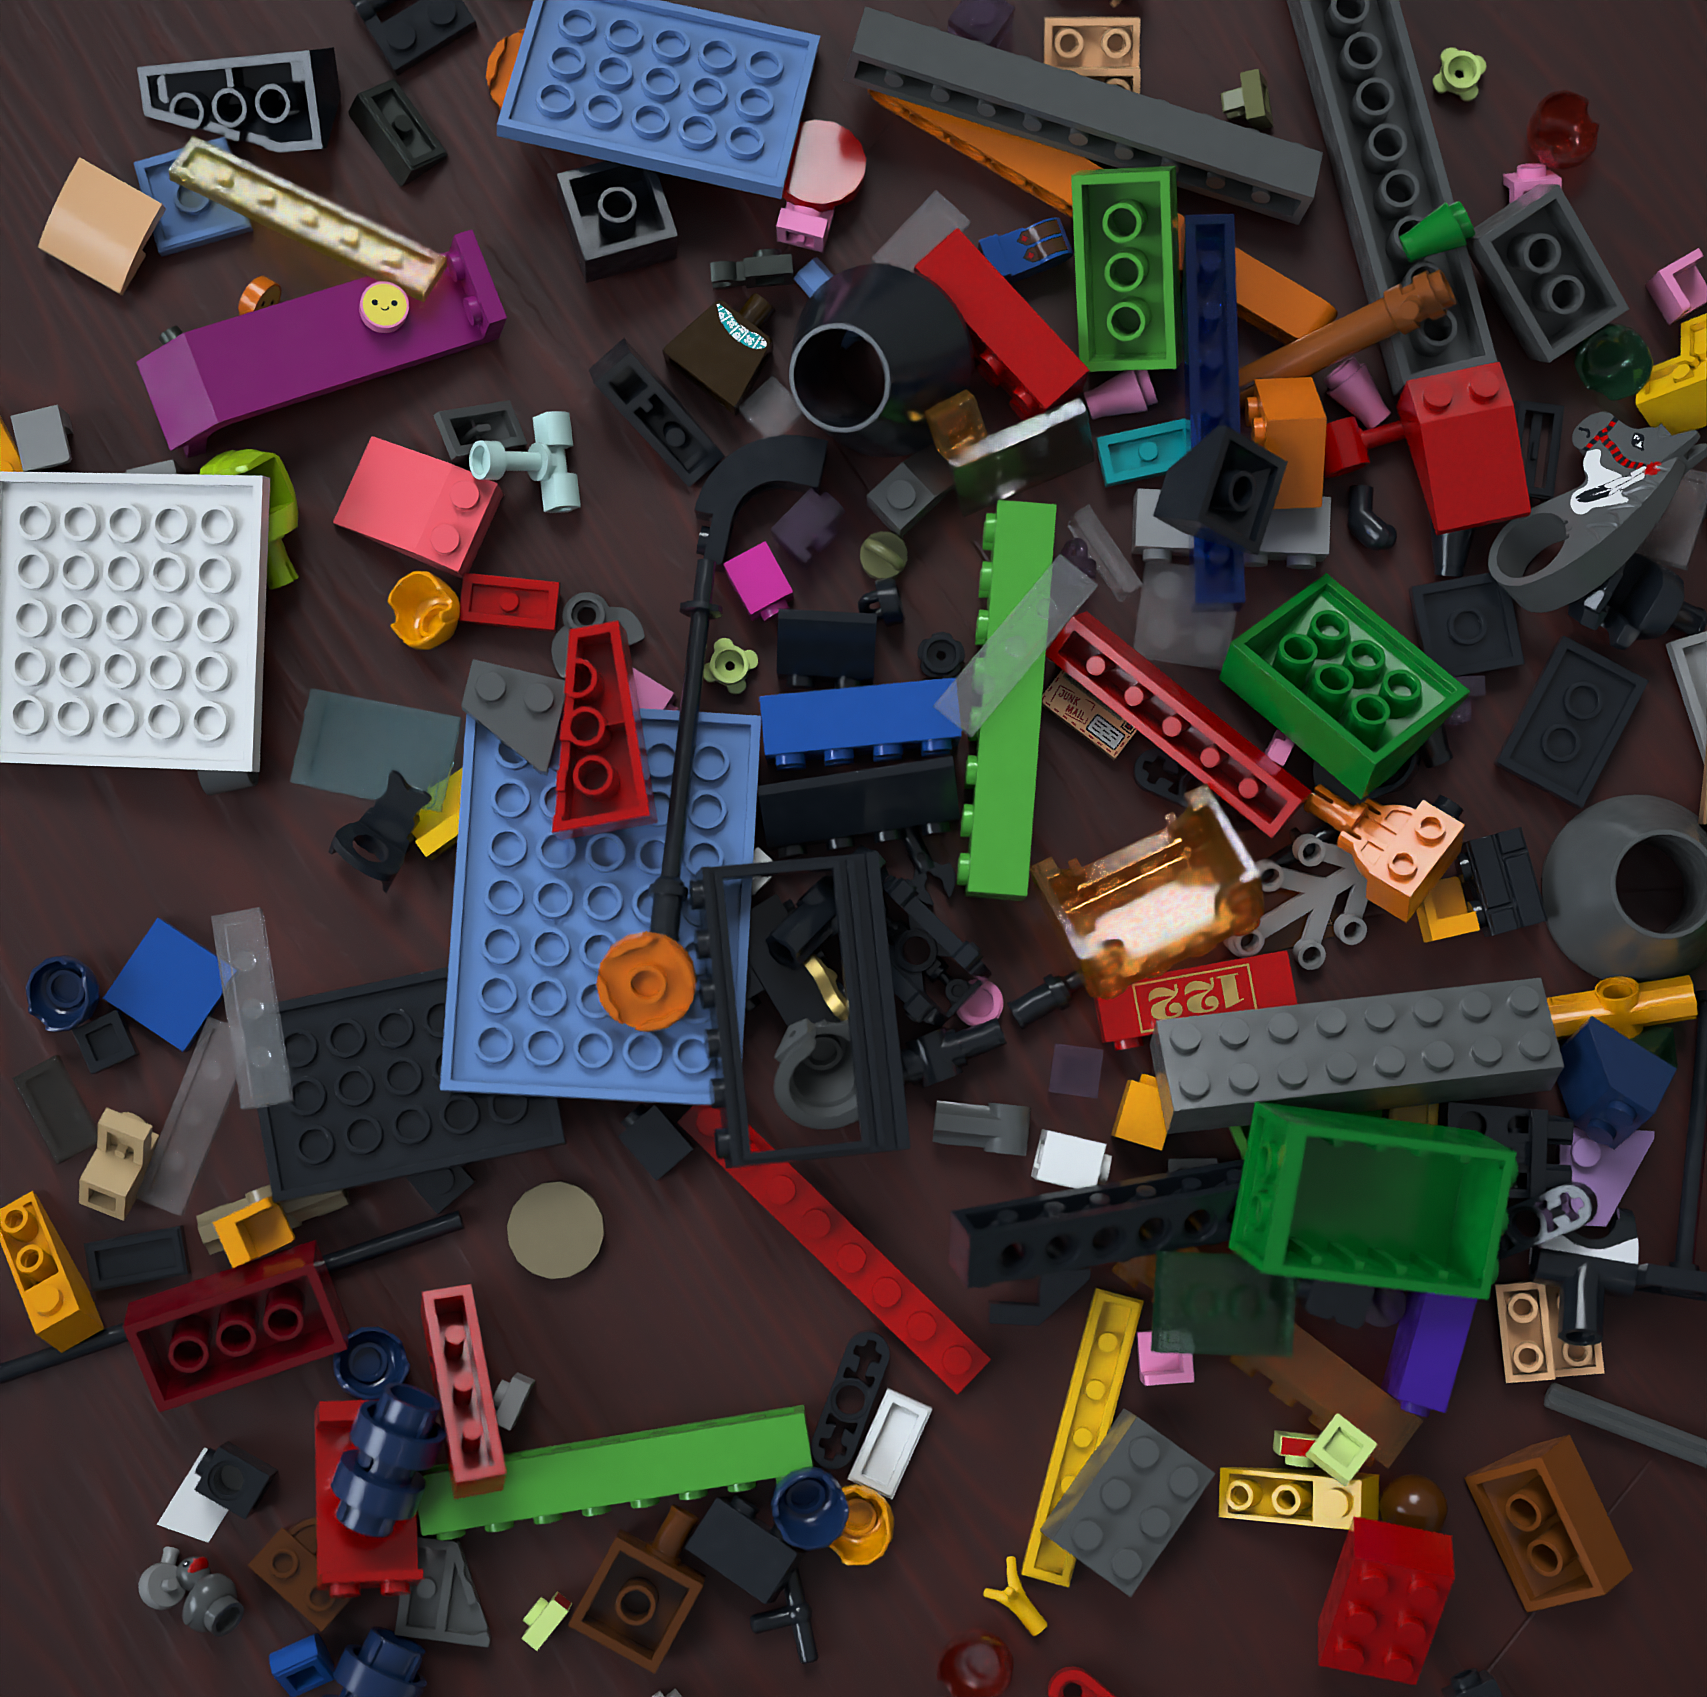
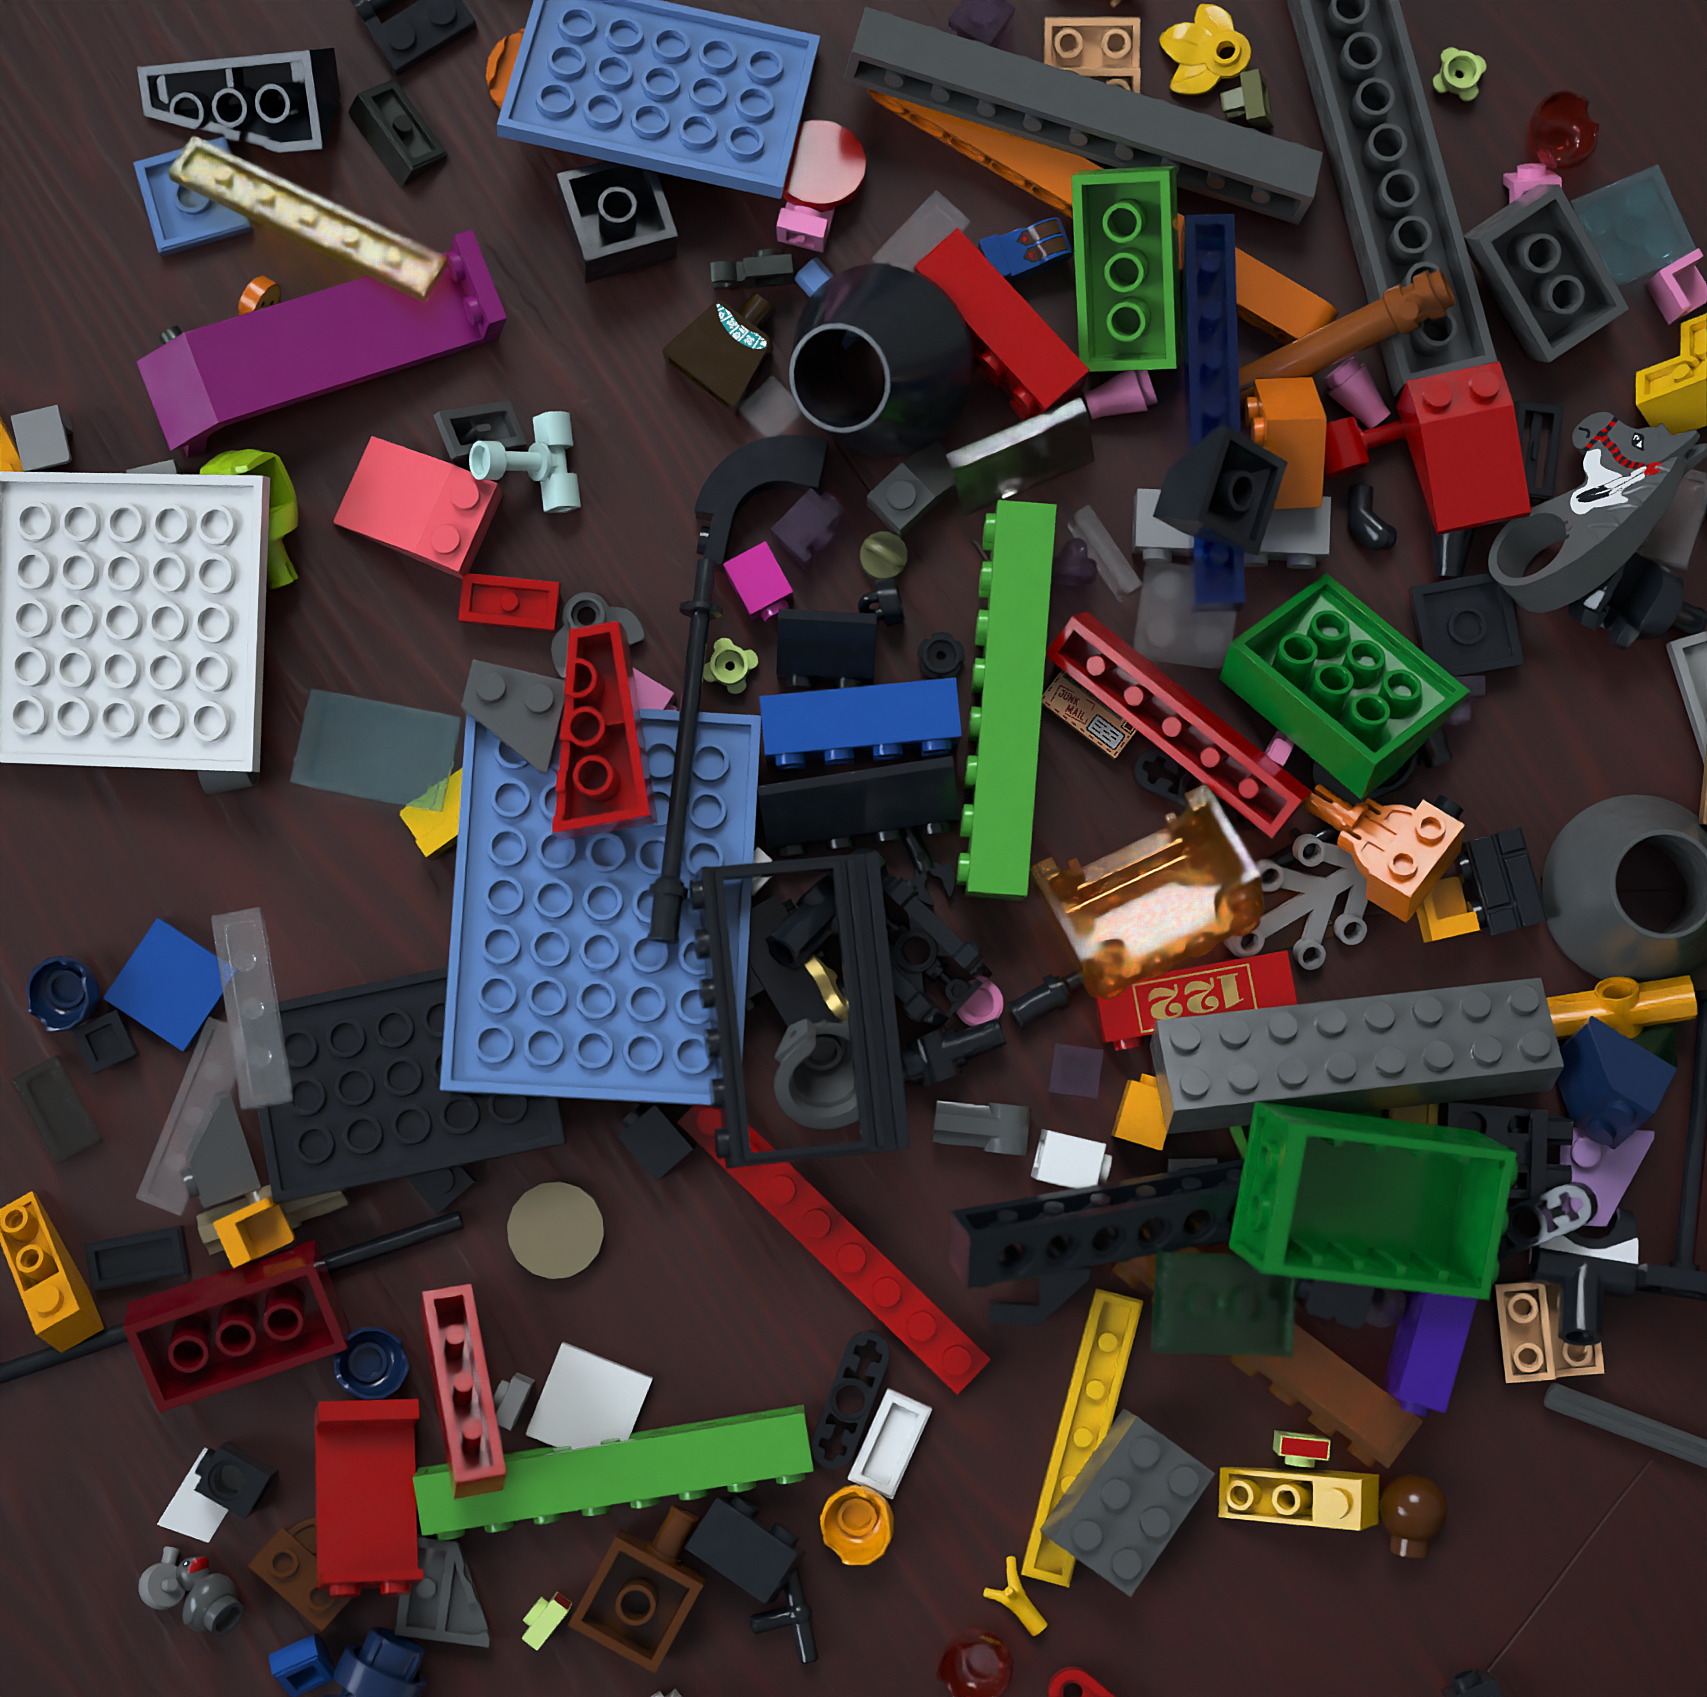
light nougat slope [38,157,166,295] -> none
tan brick [79,1108,159,1221] -> none
black hair [328,770,432,893] -> none
dark blue piece [331,1383,446,1537] -> none
light yellow tile [359,281,409,333] -> none
light orange hair [388,571,460,650] -> none
black slope [589,338,725,487] -> none
orange tile [596,931,697,1032] -> none
dark blue hair [771,1466,849,1551] -> none
clear orange plate [924,389,988,459] -> none
clear tile [934,554,1098,739] -> none
teal plate [1095,417,1196,487] -> none
bright pink panel [1136,1328,1194,1386] -> none
yellowish green plate [1305,1413,1377,1486] -> none
red brick [1318,1516,1455,1685] -> none
green cone [1398,200,1476,263] -> none
dark orange slope [1464,1434,1633,1613] -> none
black plate [1493,635,1649,809] -> none
clear green hair [1573,322,1654,401] -> none
none -> dark grey slope [180,1090,261,1208]
none -> white tile [525,1342,653,1449]
none -> yellow plate [1159,4,1252,95]
none -> clear light blue plate [1569,164,1696,287]

